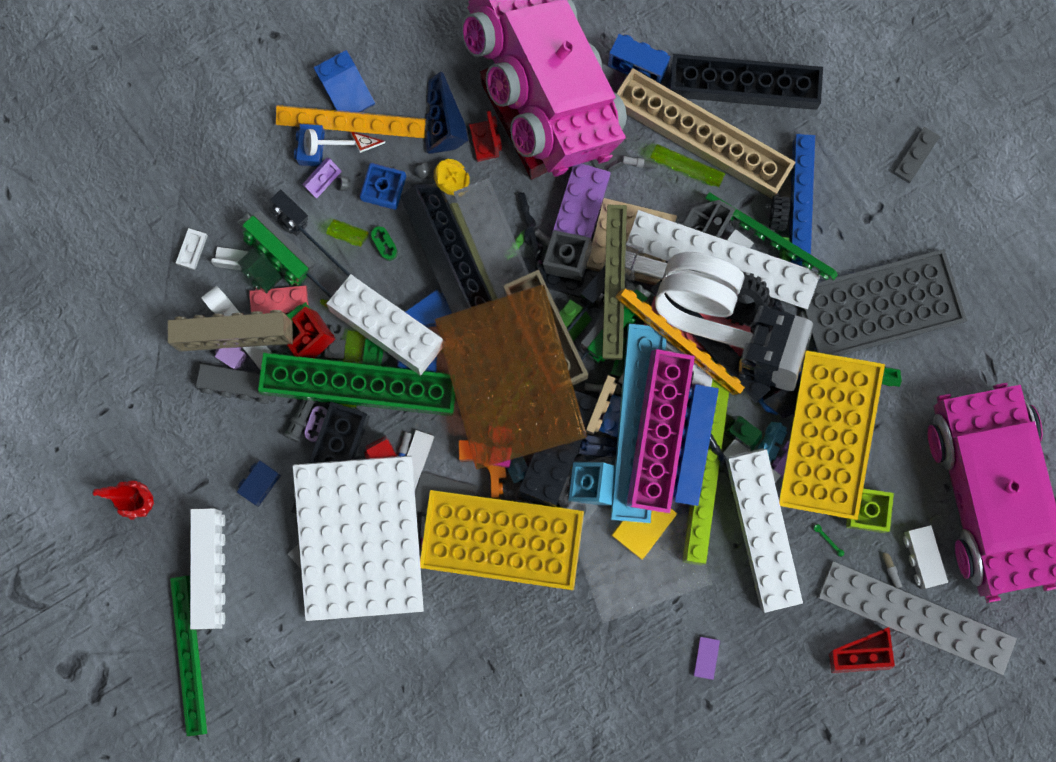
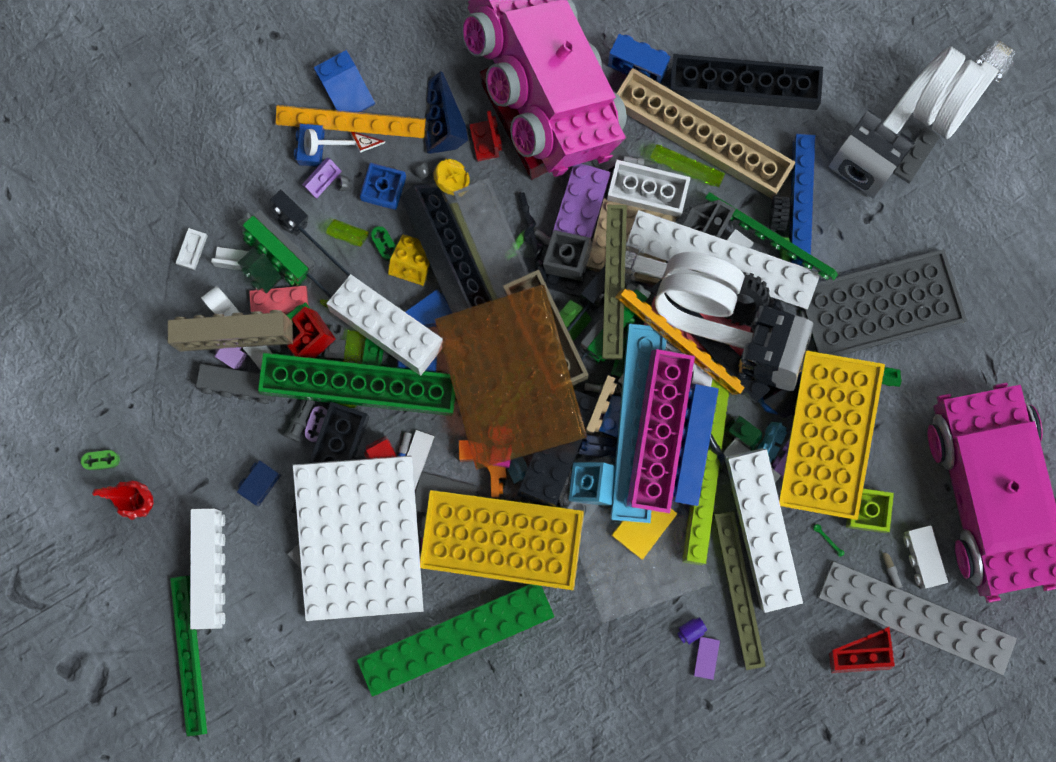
none -> bright green beam [81,450,120,471]
none -> green brick [357,584,555,697]
none -> yellow bracket [388,234,430,286]
none -> white brick [607,160,691,219]
none -> dark purple brick [677,617,707,645]
none -> olive plate [714,511,766,670]
none -> piece [828,39,1016,198]

